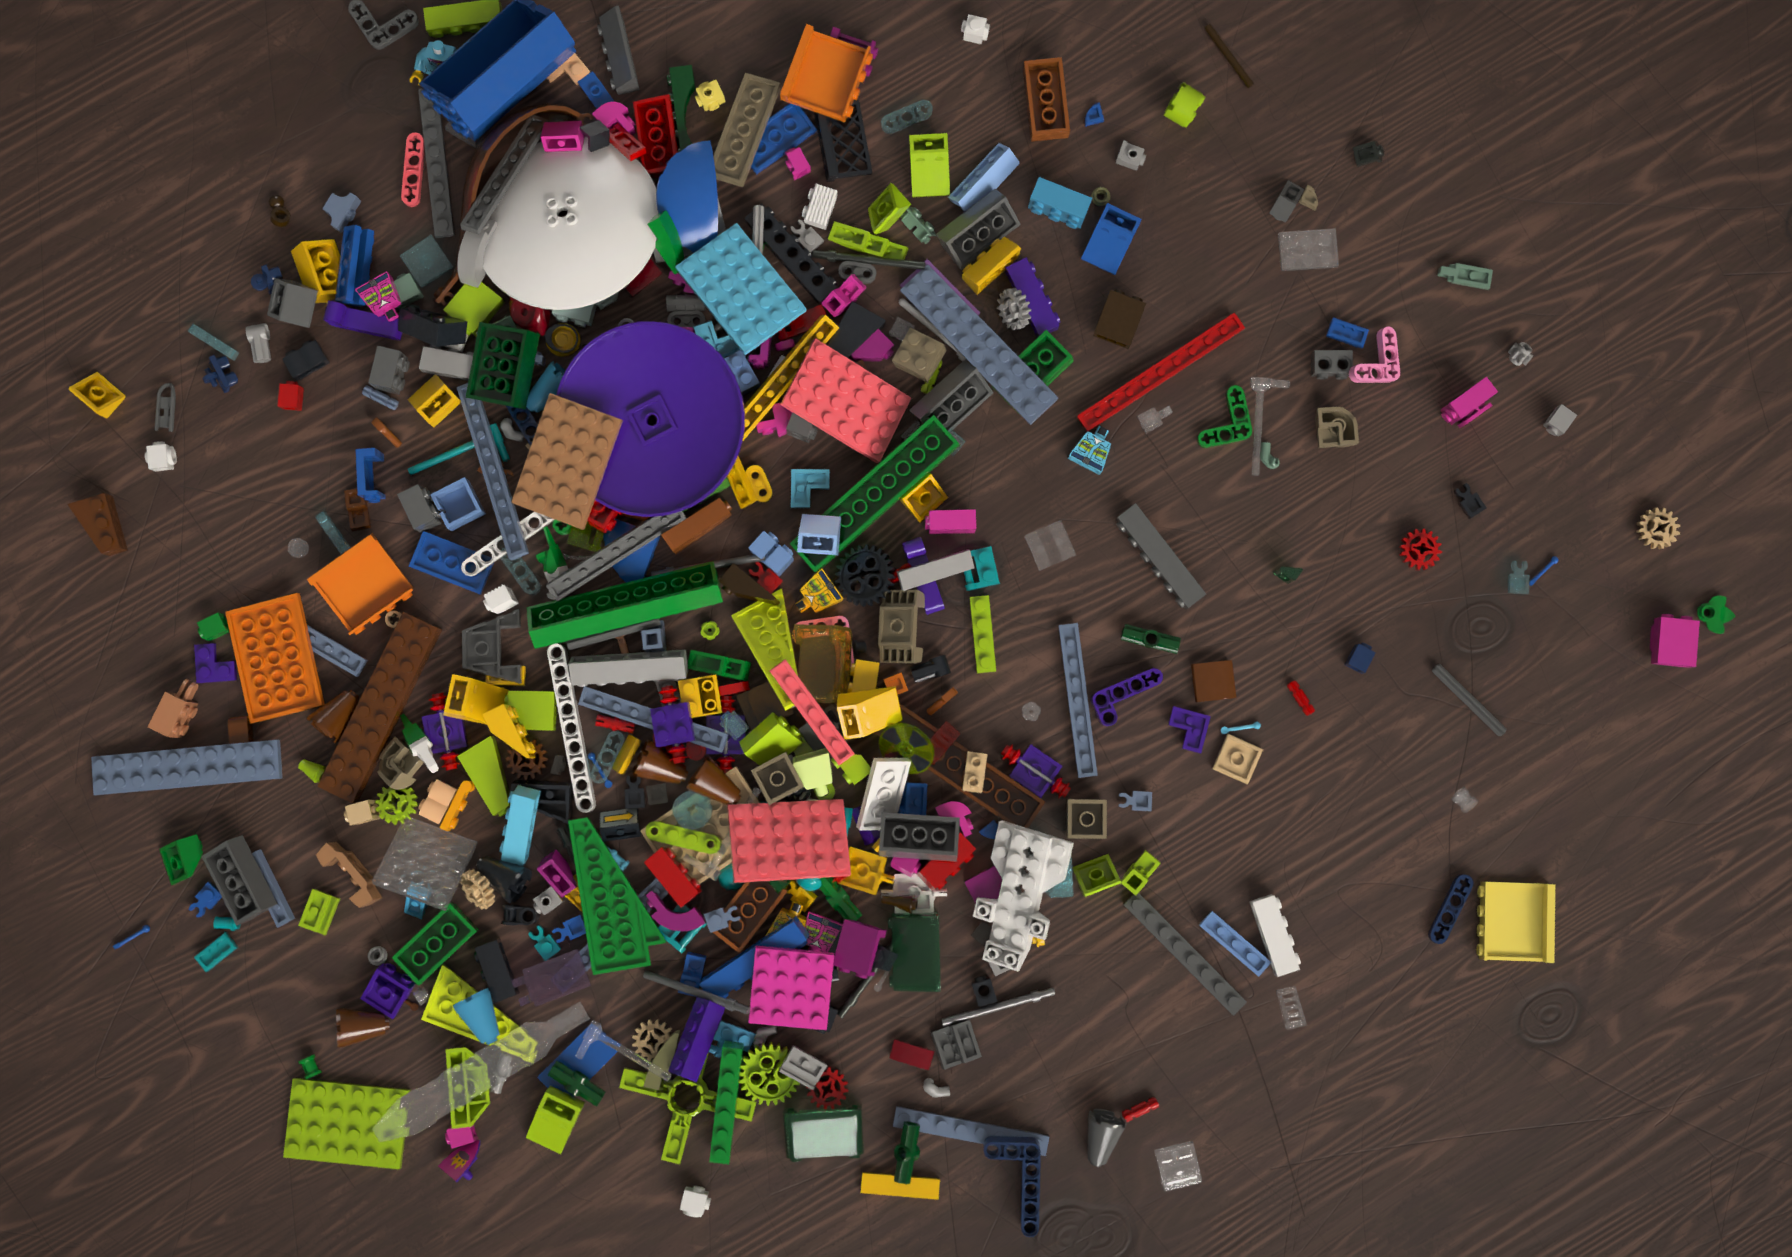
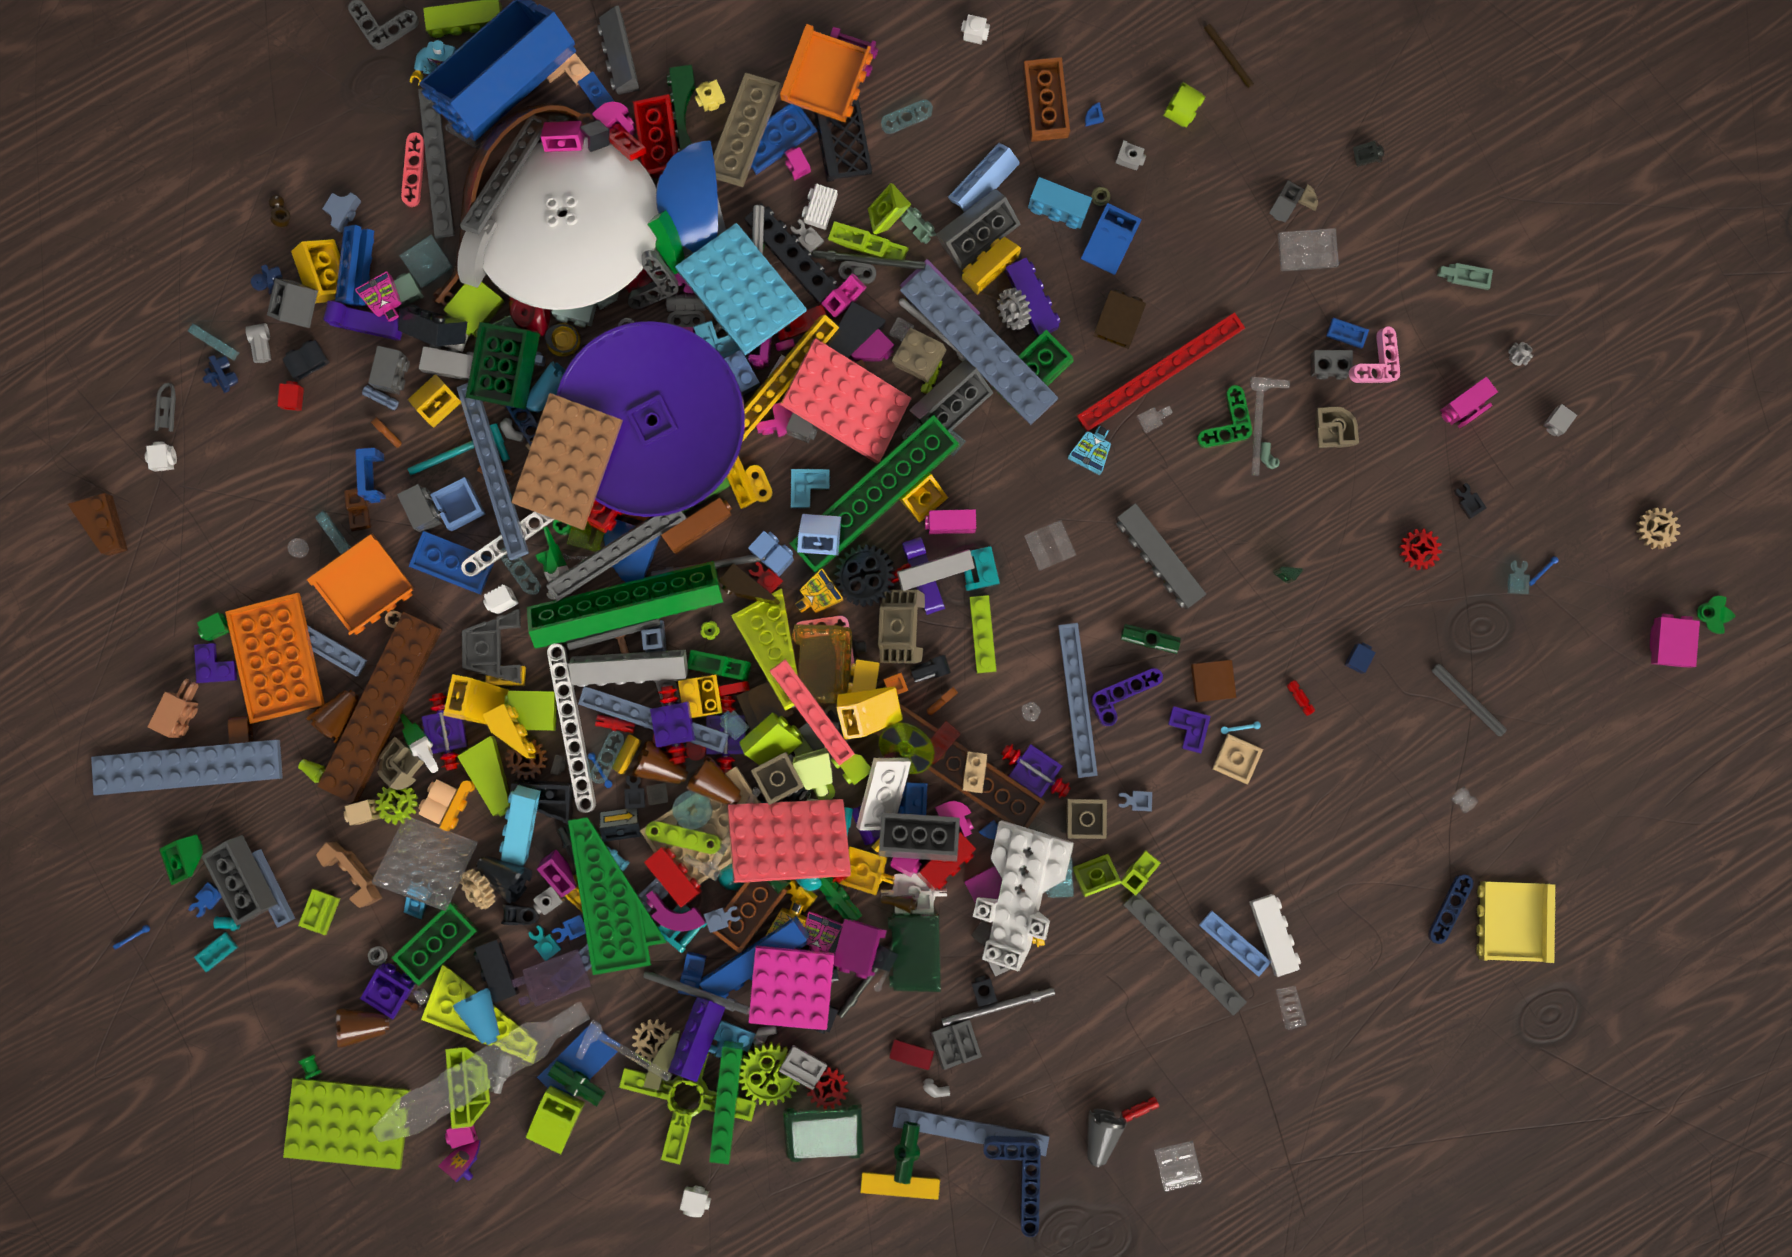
yellow slope [69,372,126,418] -> none
lime slope [909,133,950,197] -> none
none -> dark grey beam [628,250,678,309]

